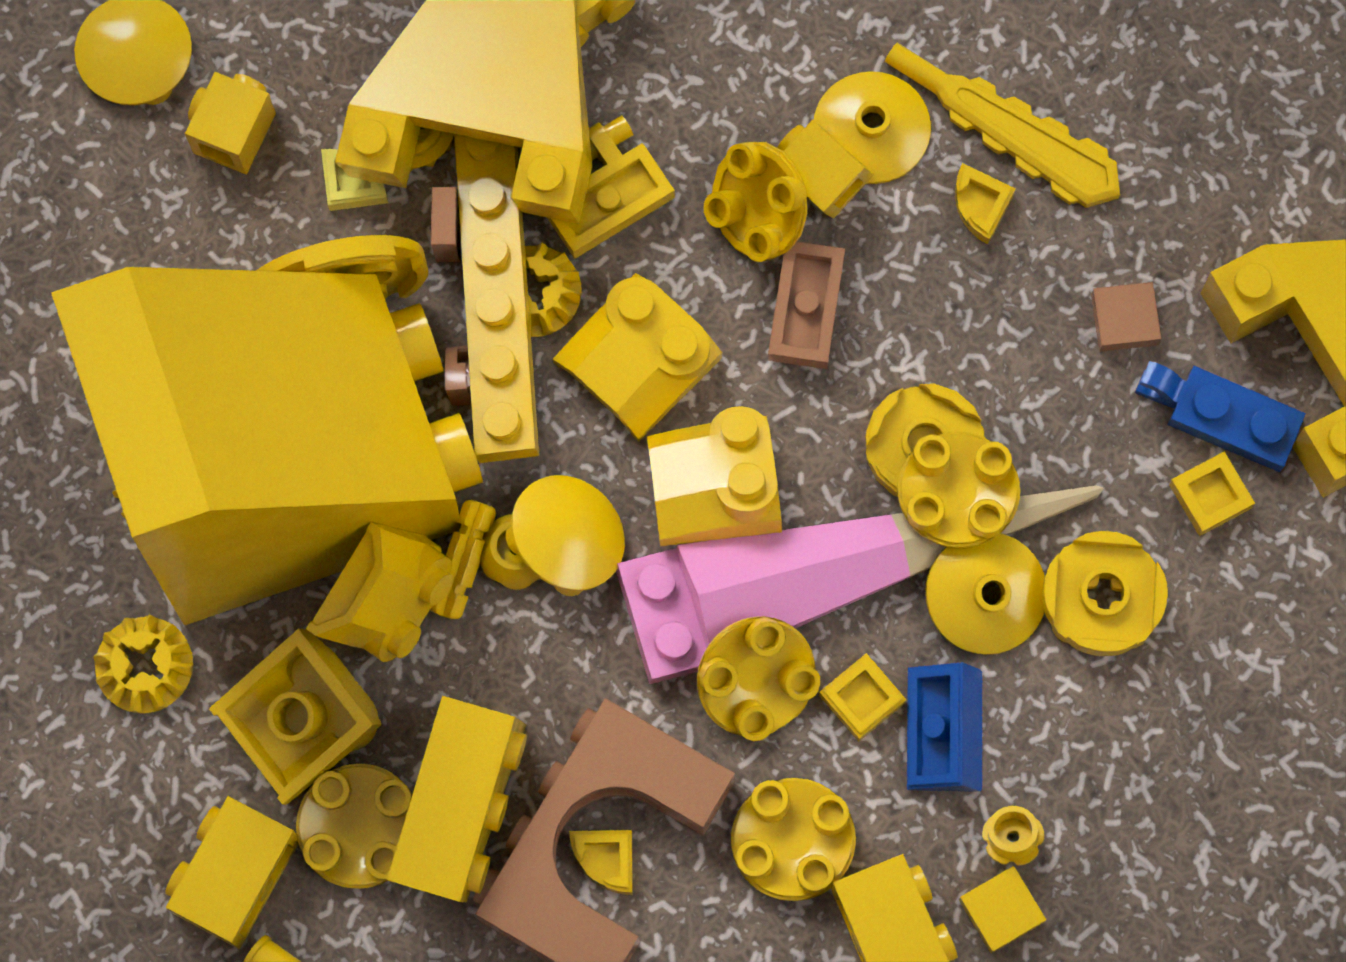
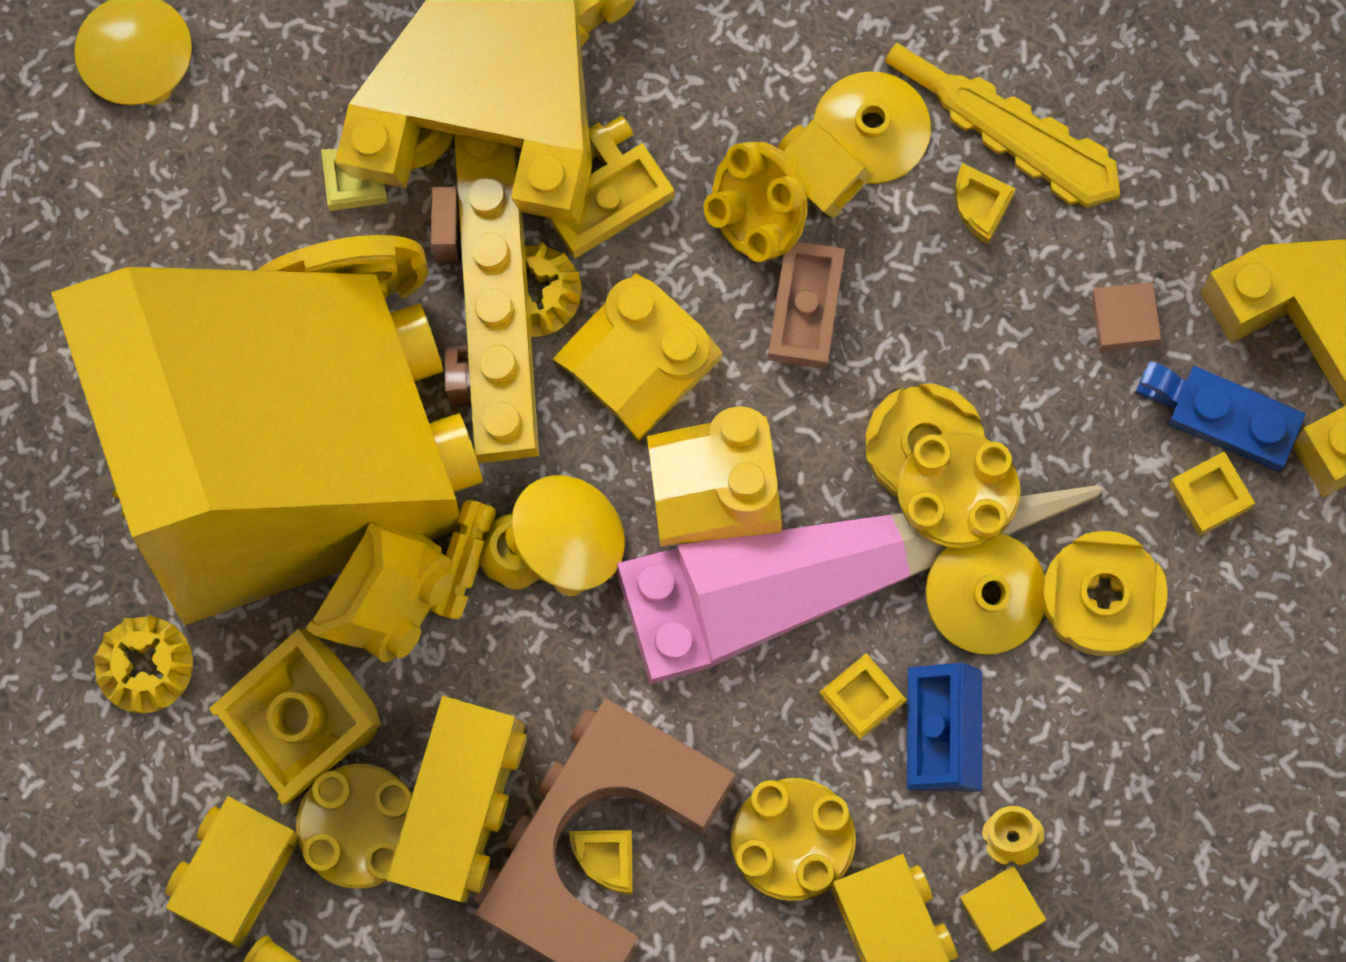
yellow brick [185,72,276,175] -> none
yellow dish [697,616,820,741] -> none

